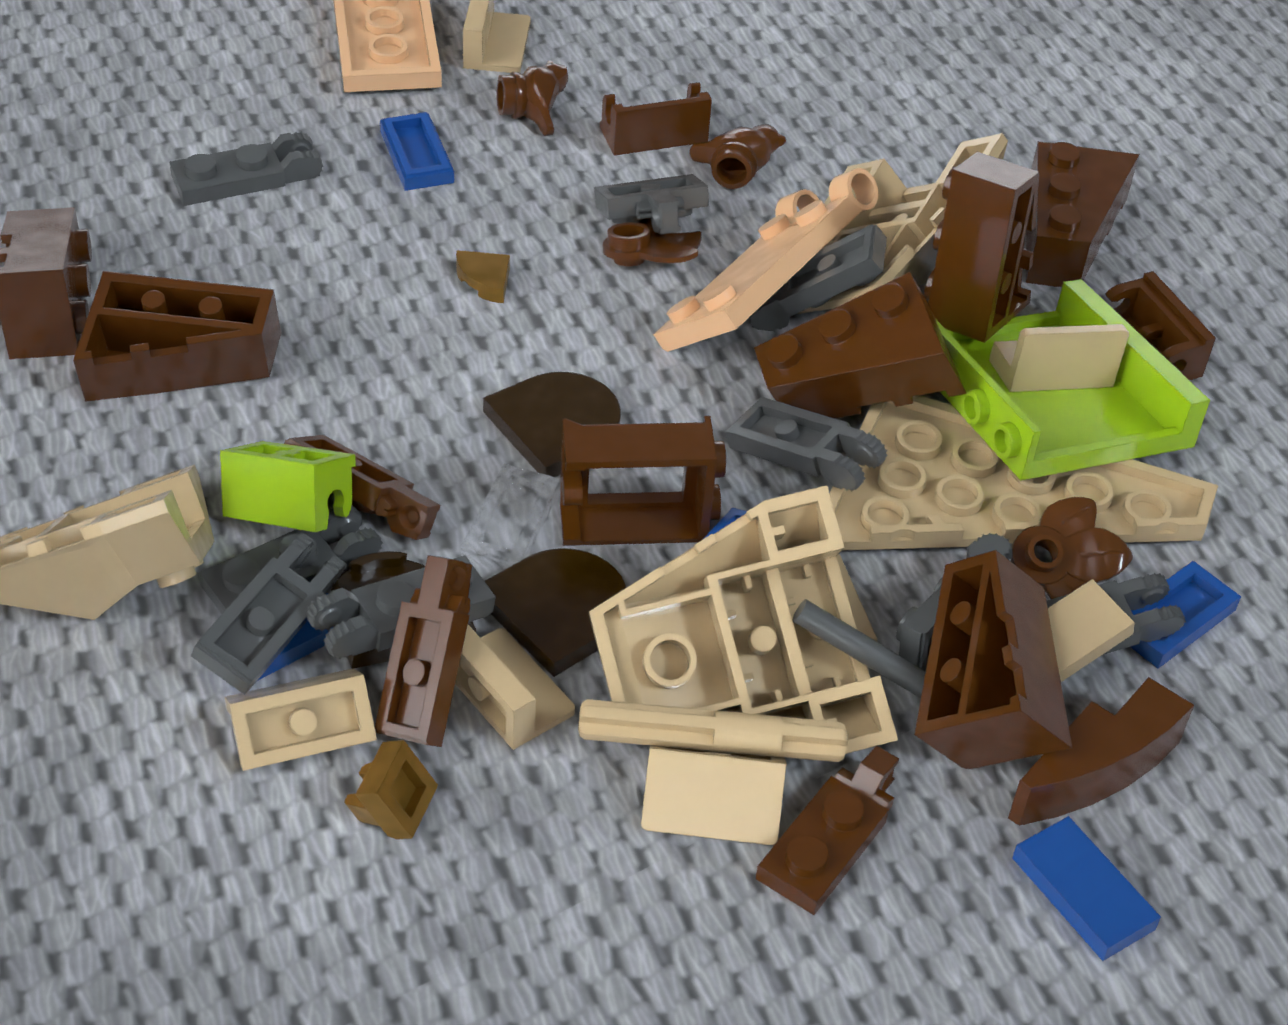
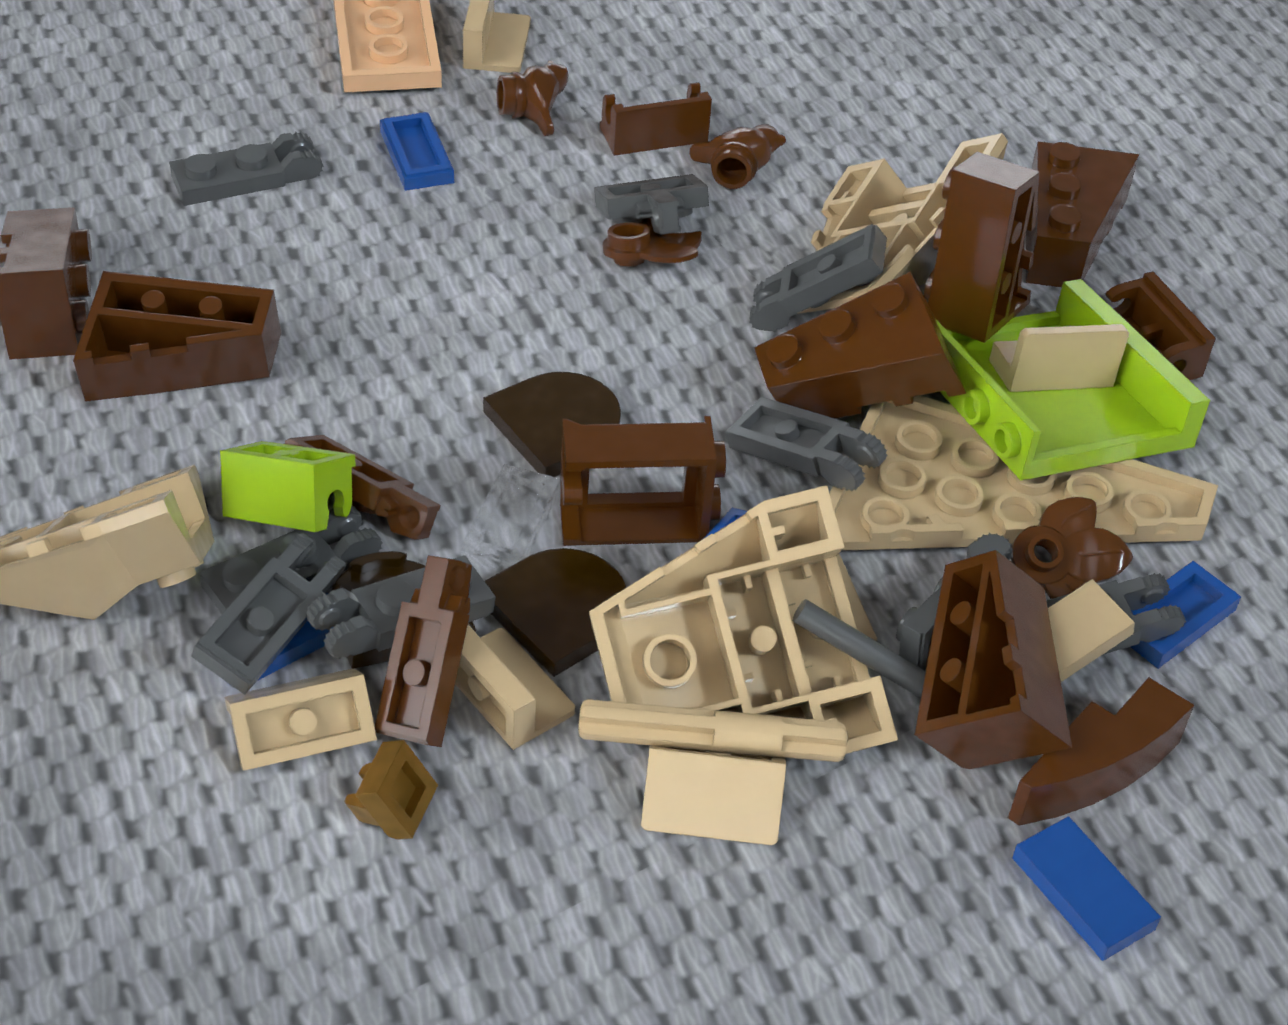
pearl gold tile [456,250,510,304] -> none
light nougat hinge [653,168,878,352] -> none
reddish brown hinge [755,745,899,915] -> none

